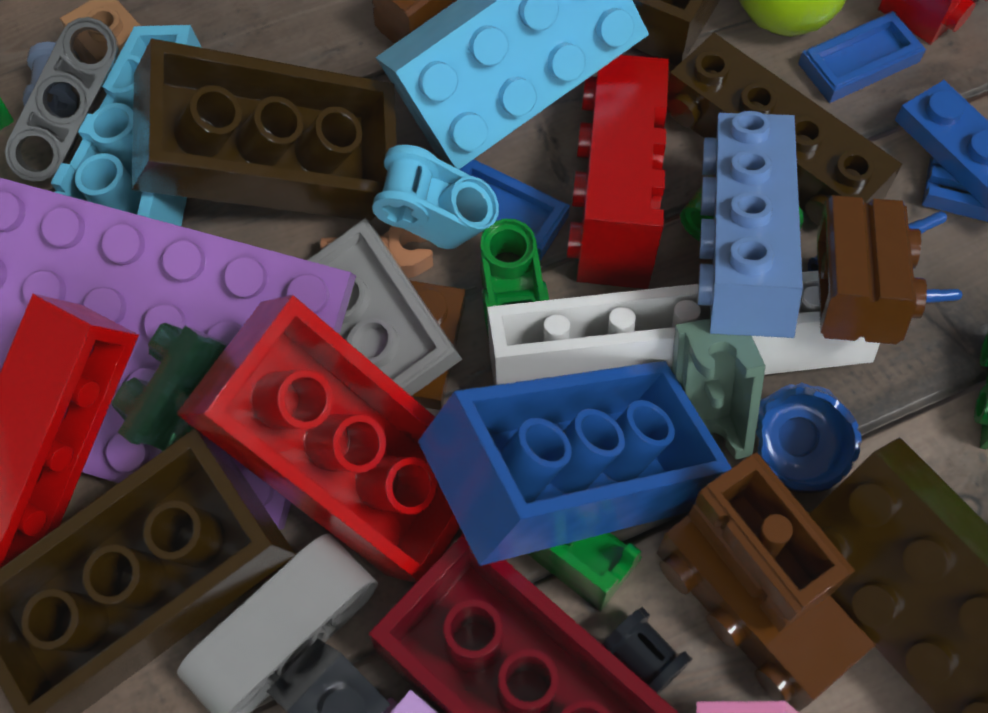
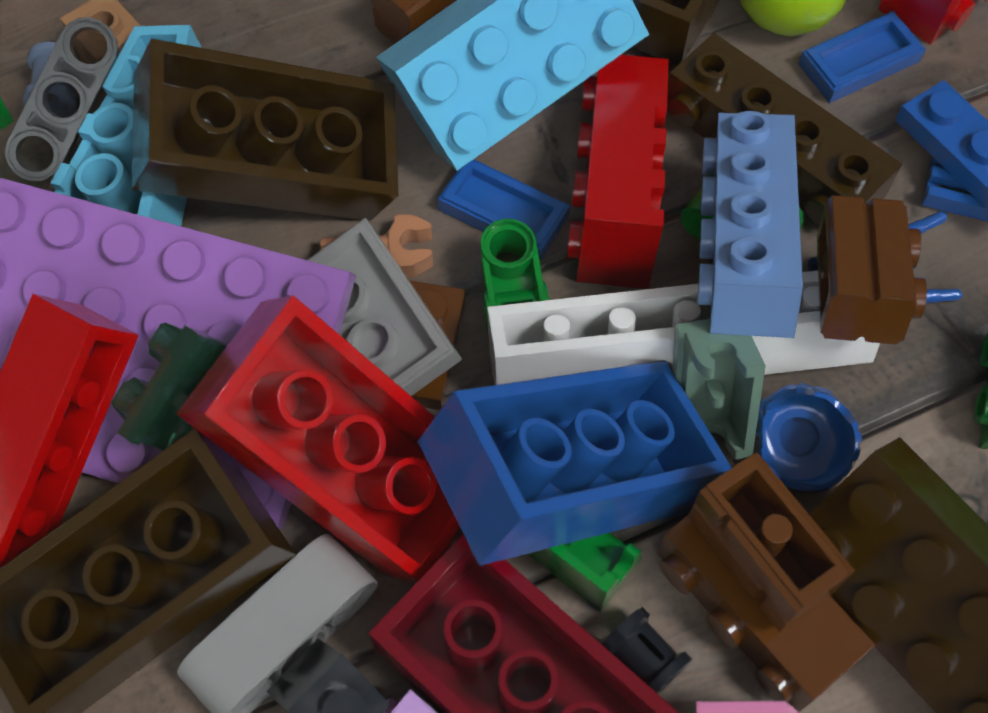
medium azure piece [372,145,499,249] -> none

